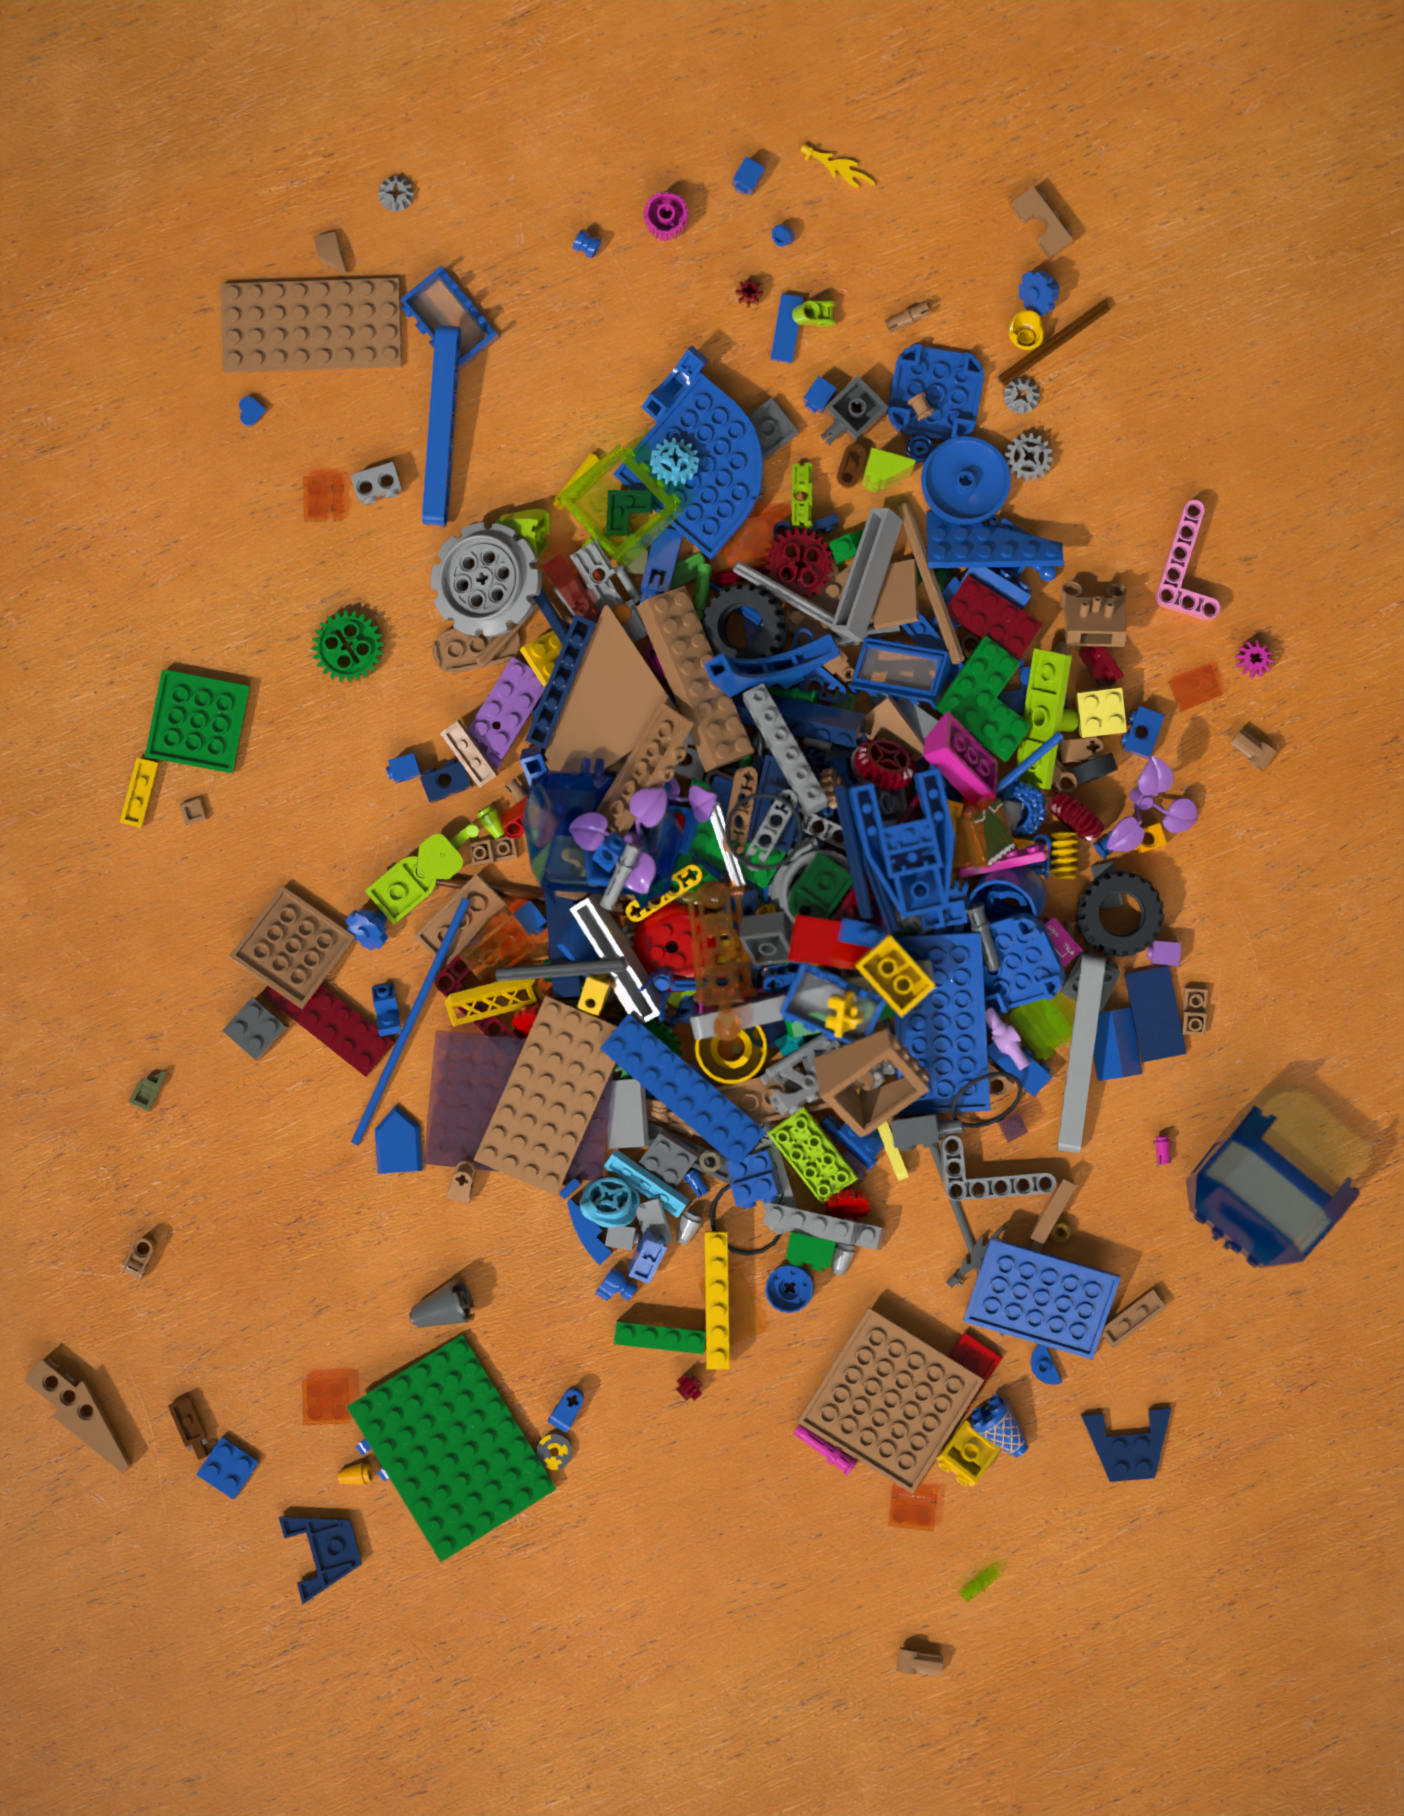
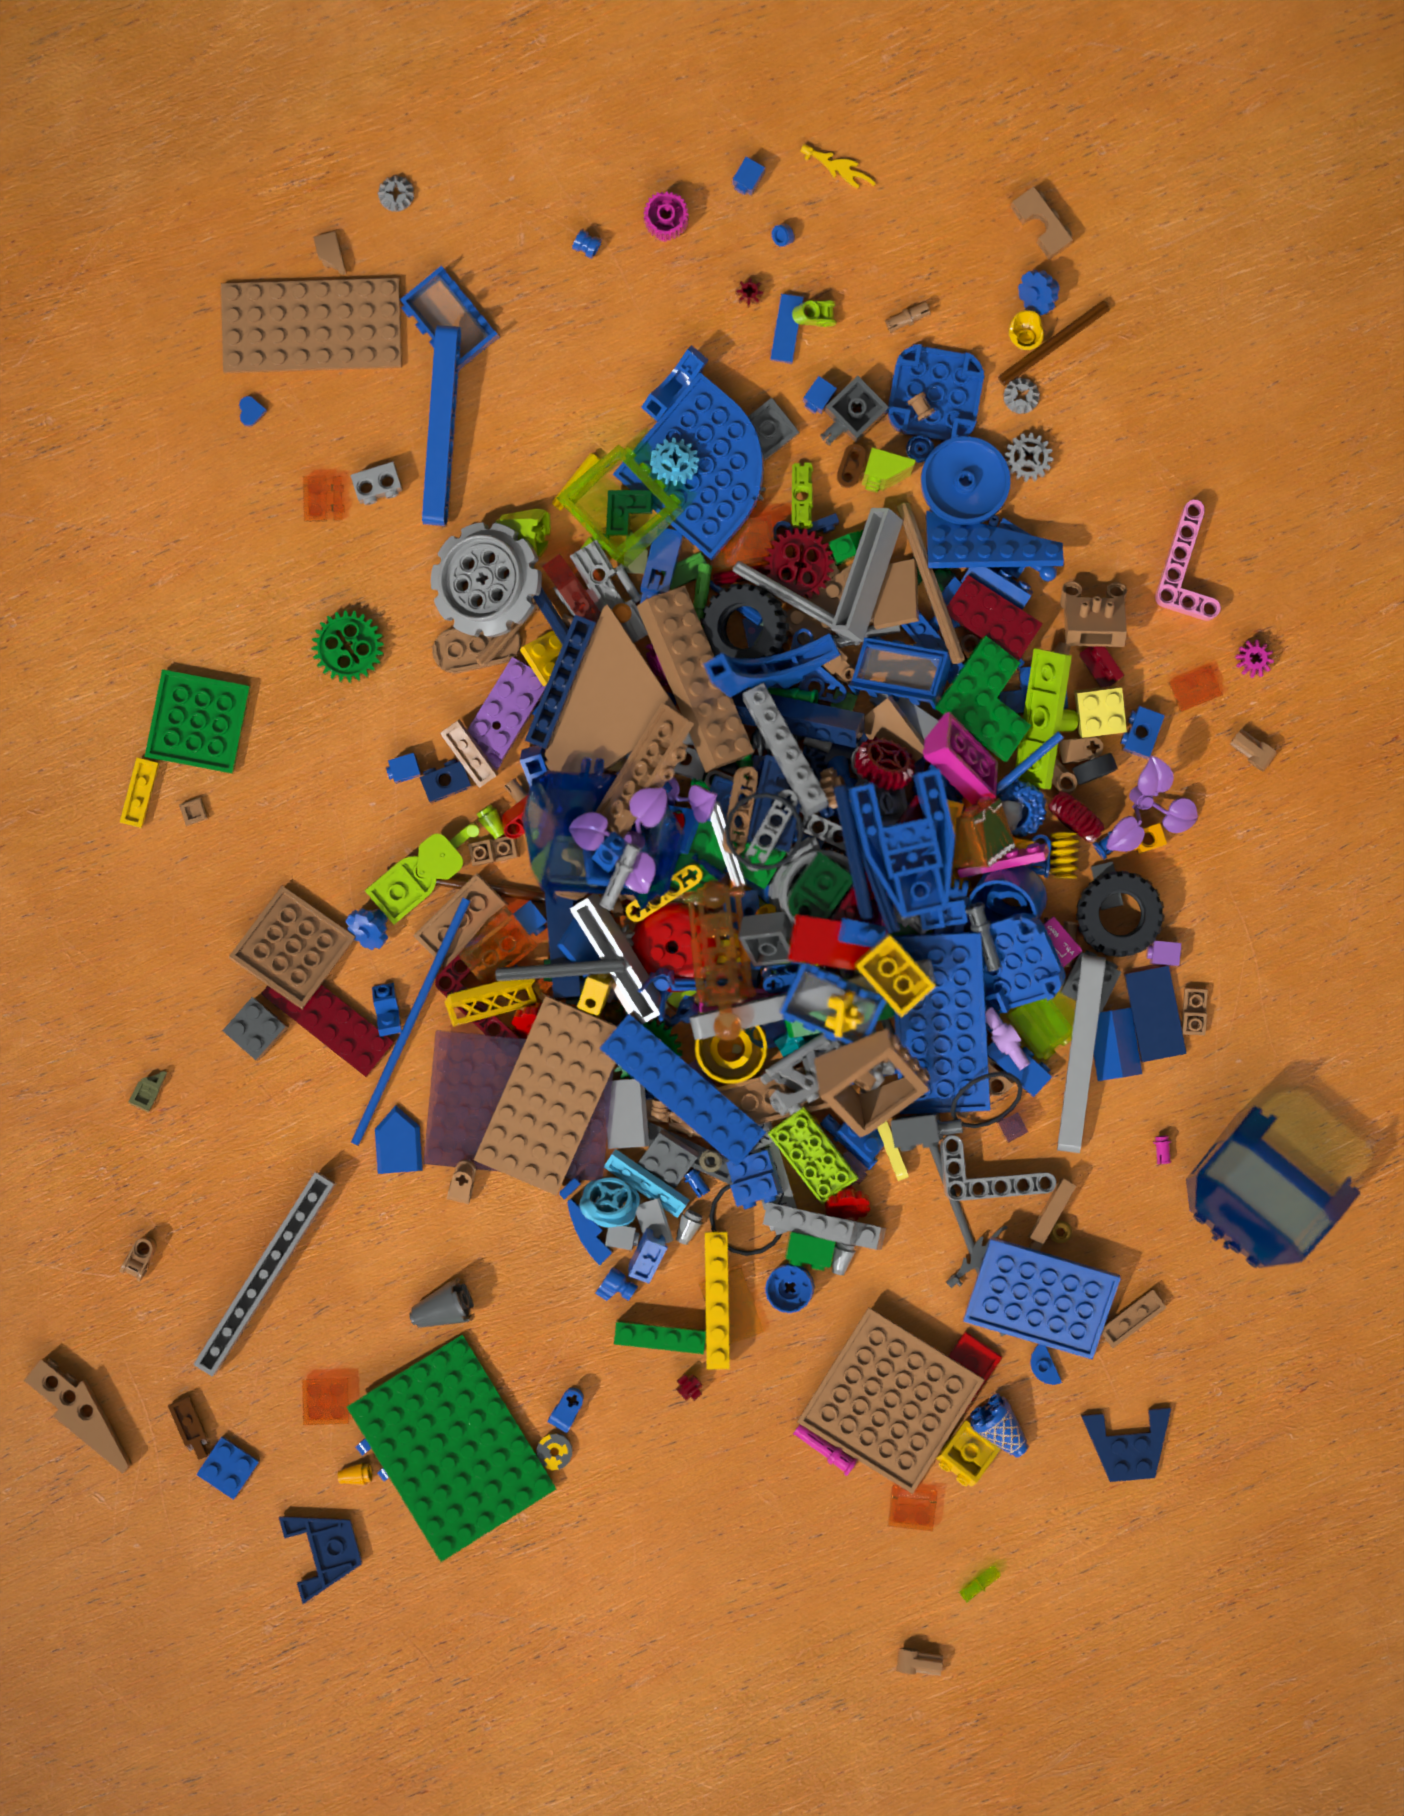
none -> light grey brick [193,1171,337,1377]

